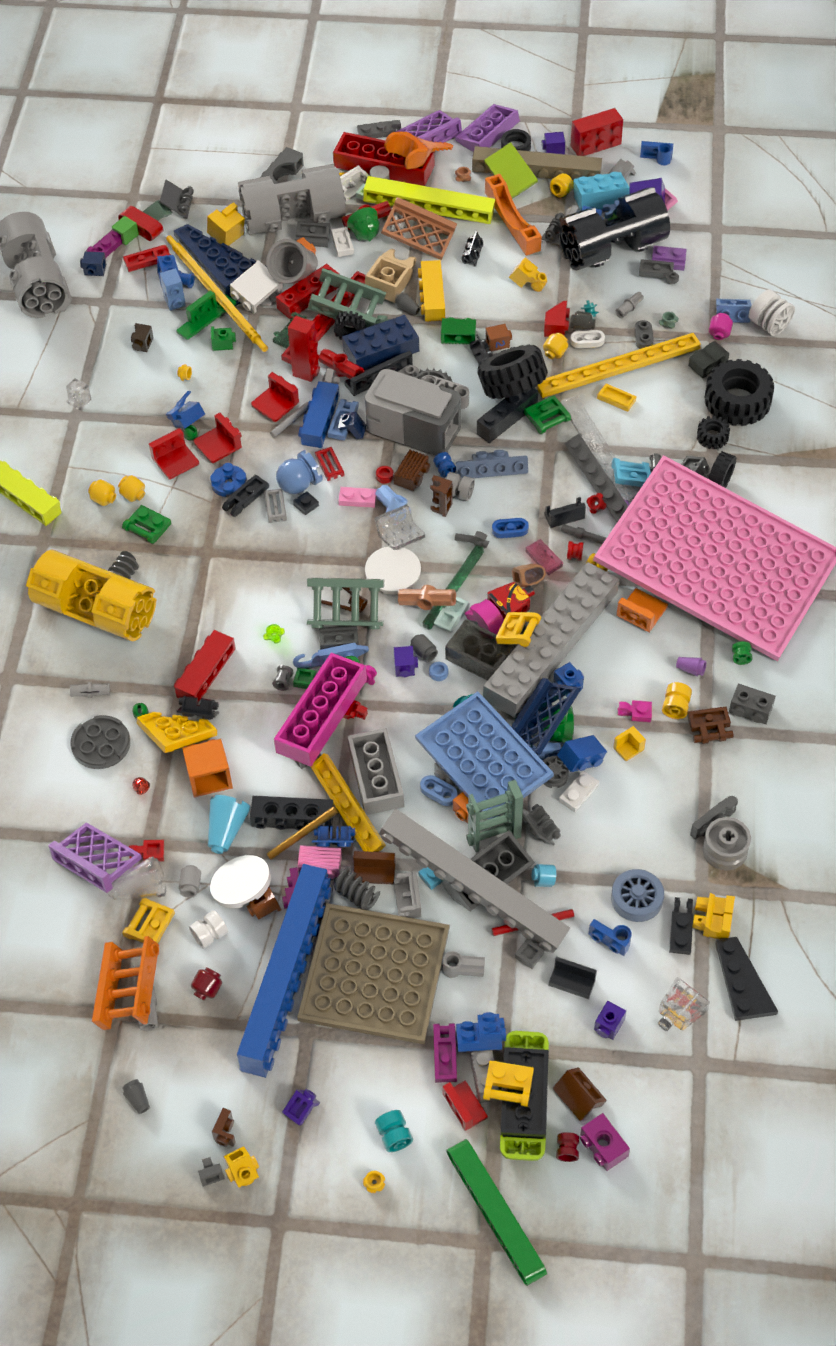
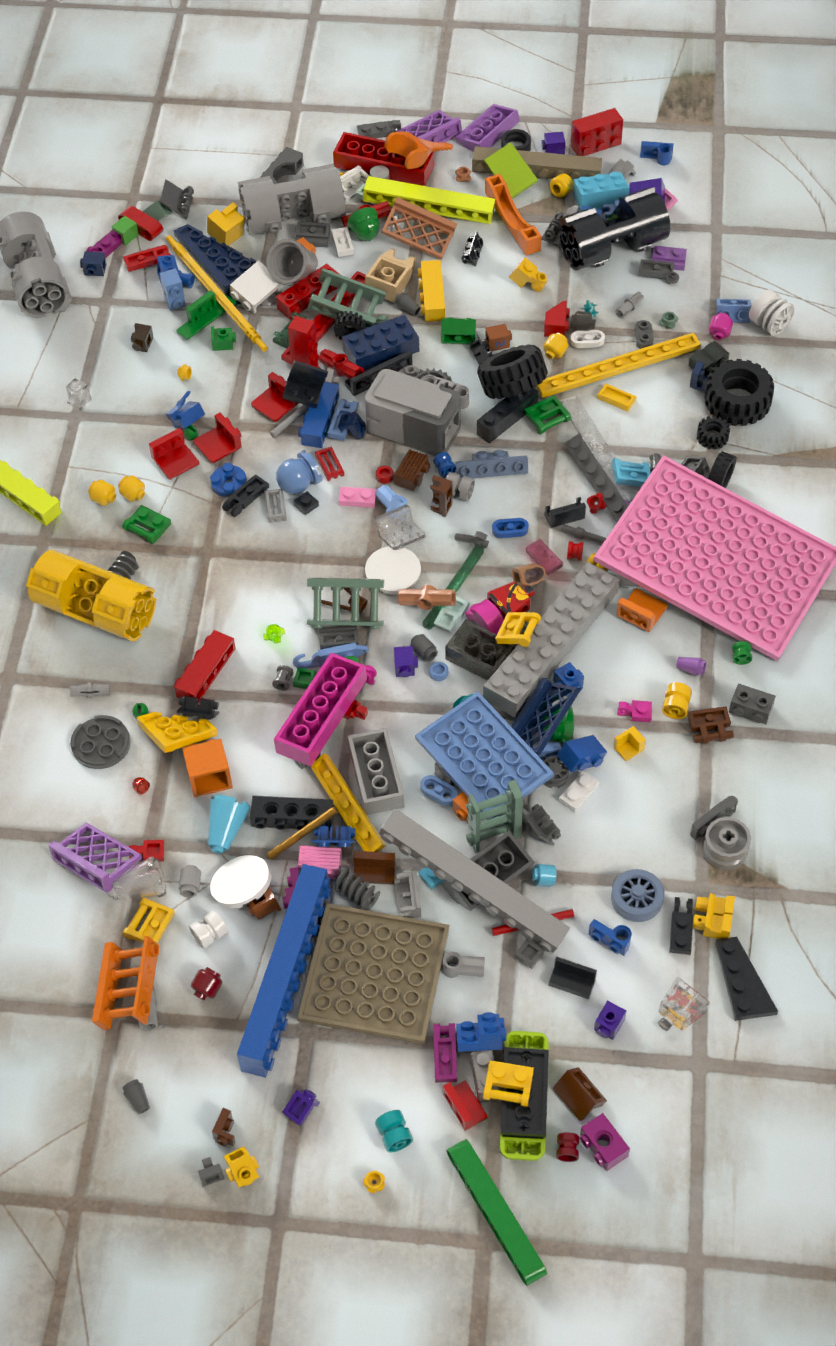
none -> black bracket [282,361,328,408]
none -> dark blue bracket [690,361,708,392]

